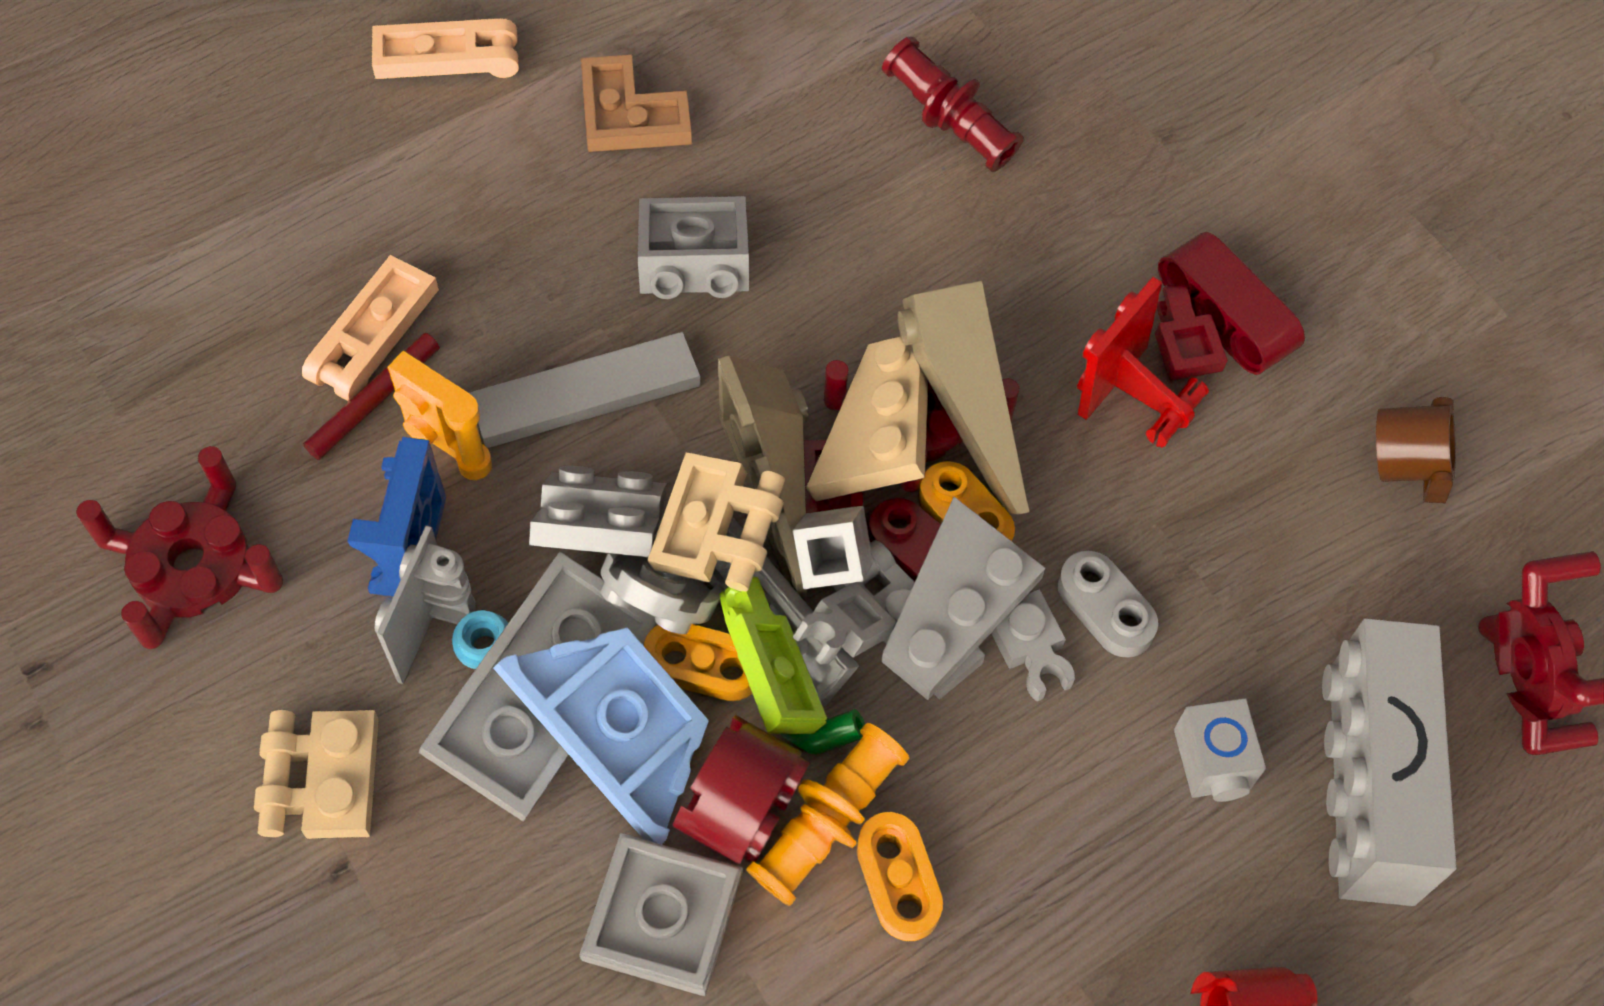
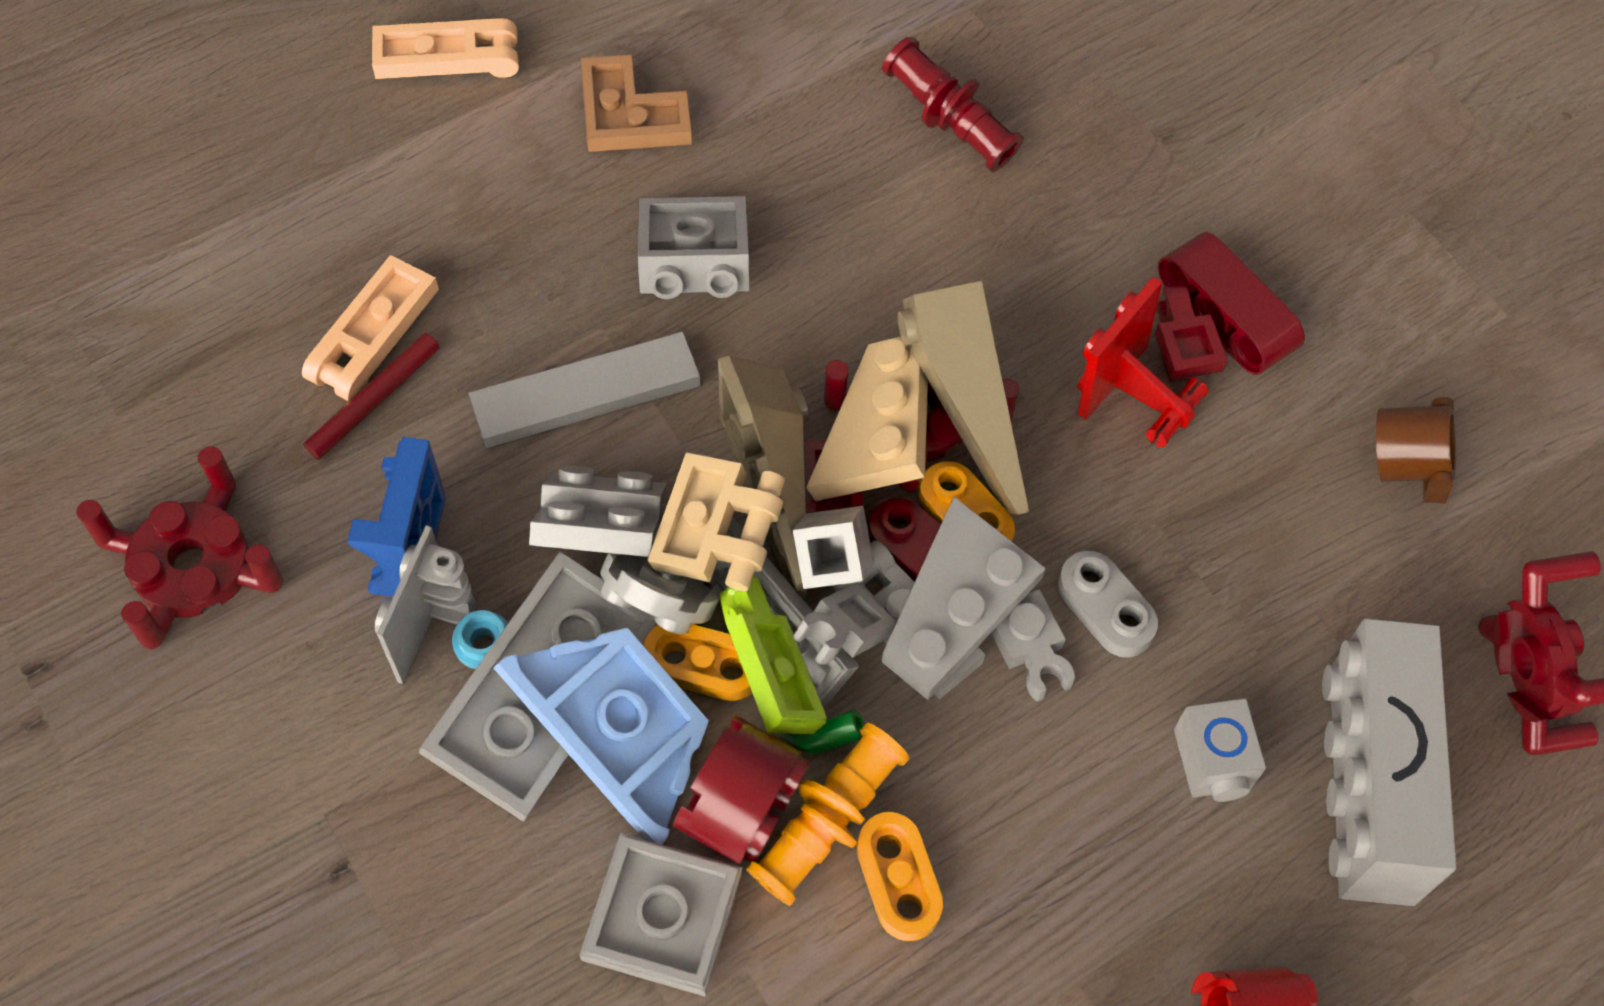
tan plate [254,710,379,838] -> none
light orange plate [388,351,492,480] -> none

